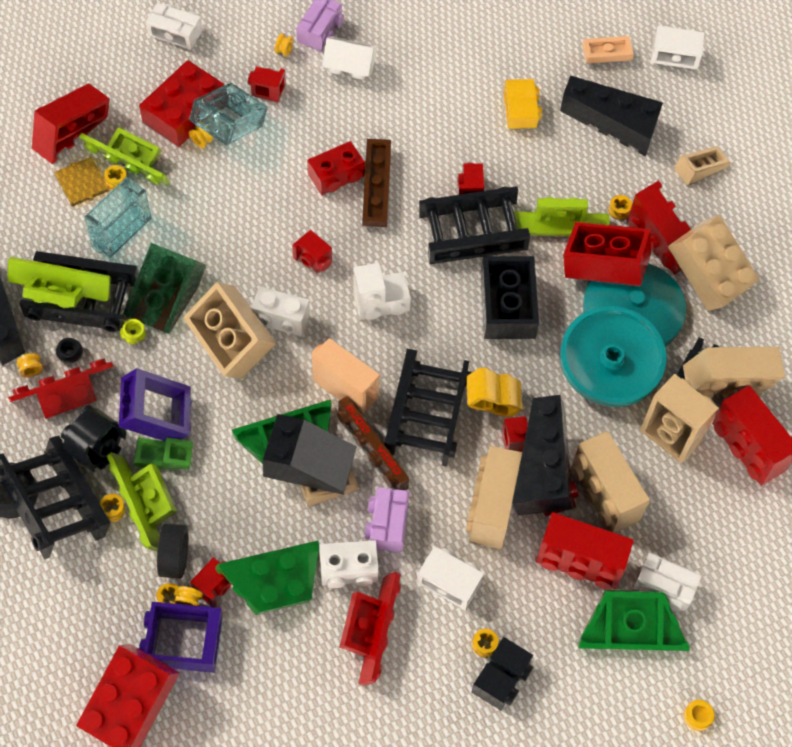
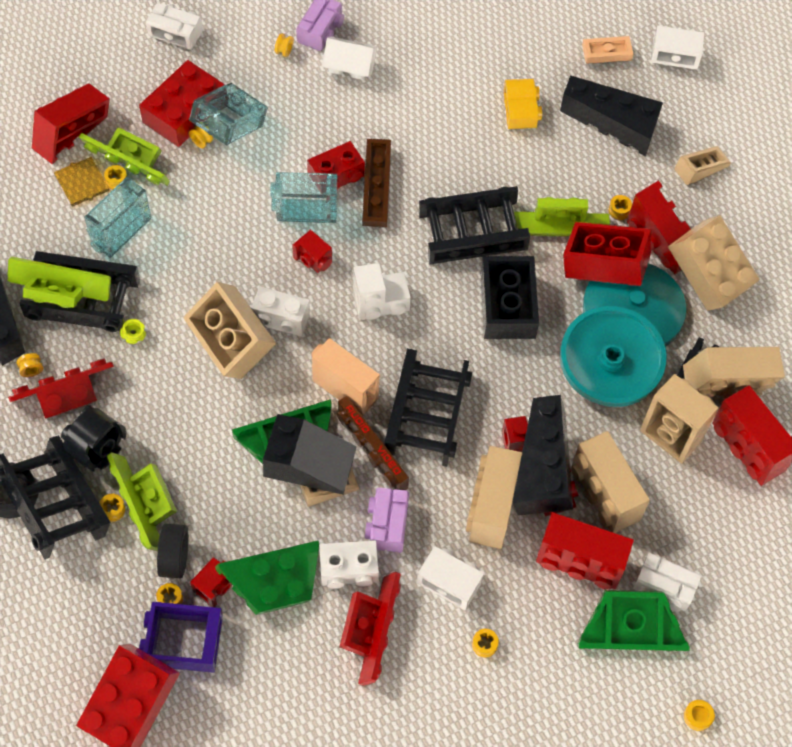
black plate [56,338,83,363] -> none
dark purple window [119,368,192,441] -> none
clear green slope [122,243,207,334] -> none
bright green slope [133,437,193,469] -> none
yellow bush [174,586,203,606] -> none
red brick [248,66,286,102] -> none
red brick [457,162,484,195] -> none
yellow brick [467,367,523,417] -> none
black piece [471,637,534,711] -> none
none -> clear light blue window [270,172,337,223]

